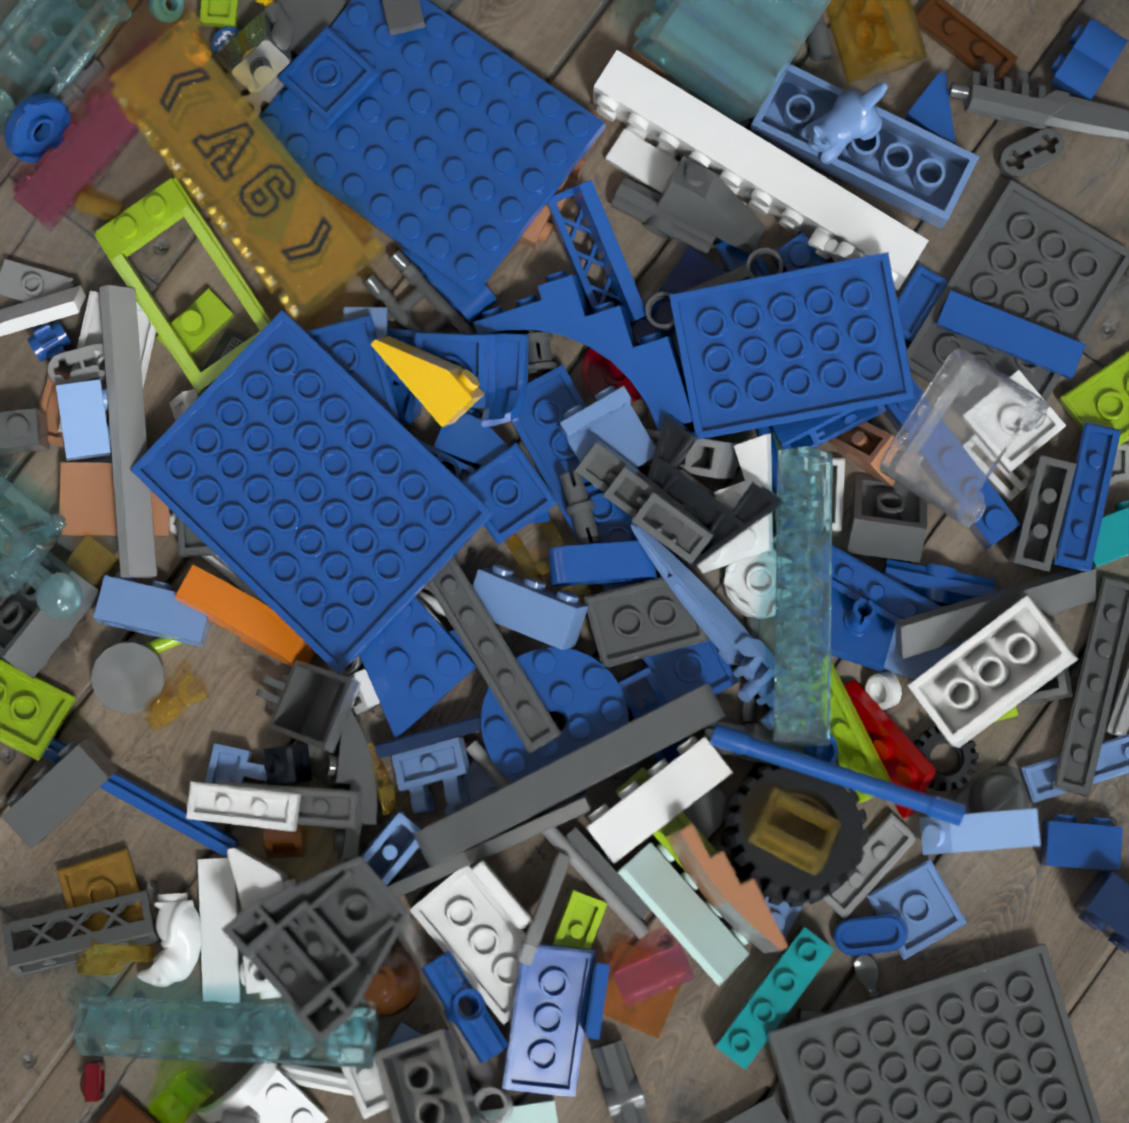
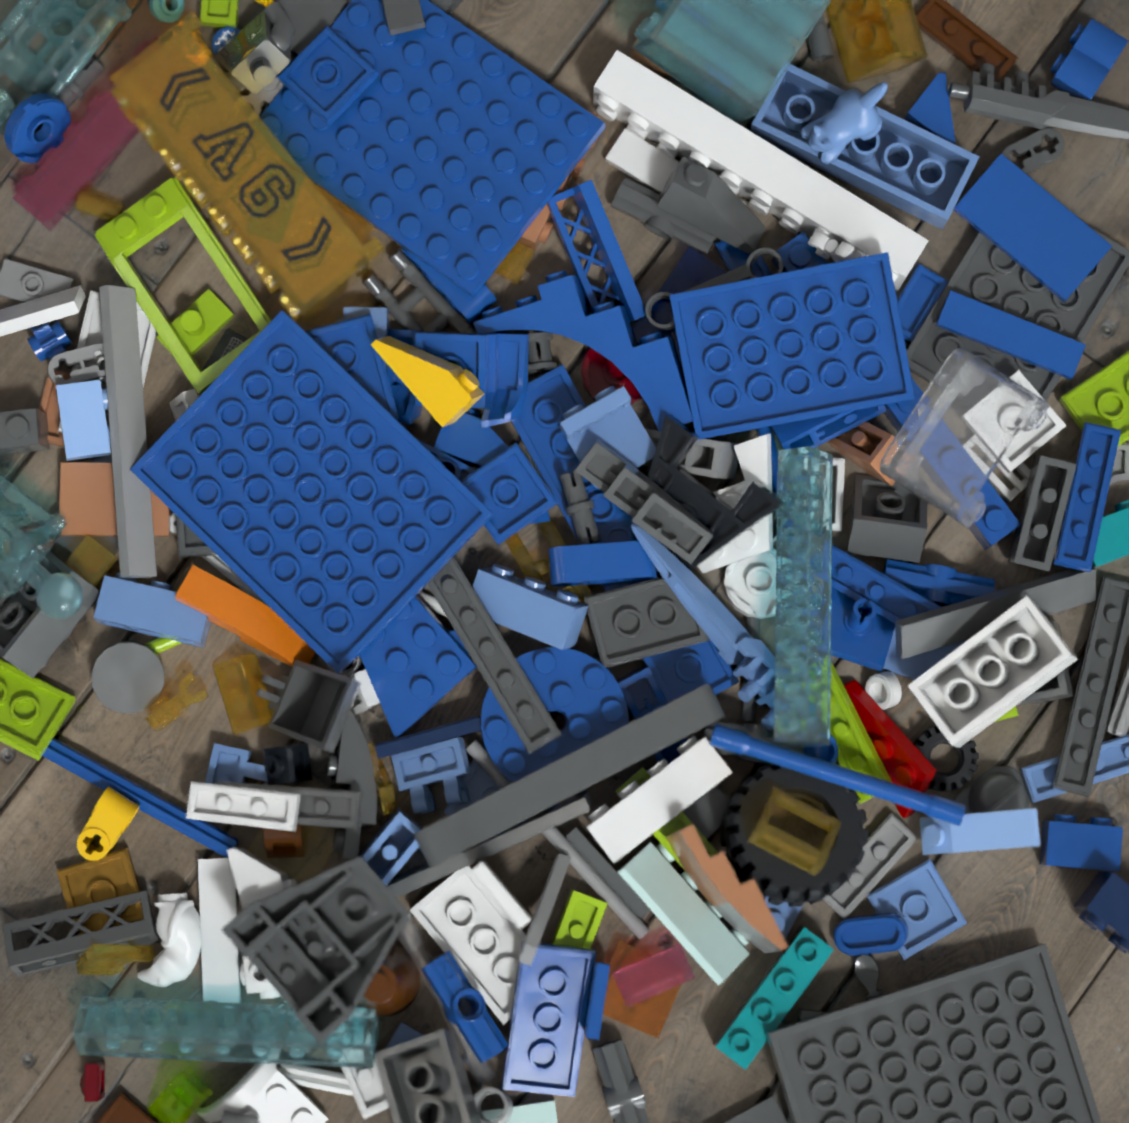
dark grey brick [1,738,119,849] -> none
none -> yellow piece [77,787,140,861]
none -> clear yellow slope [212,653,274,735]
none -> clear yellow tile [493,243,535,285]
none -> blue tile [953,153,1112,302]

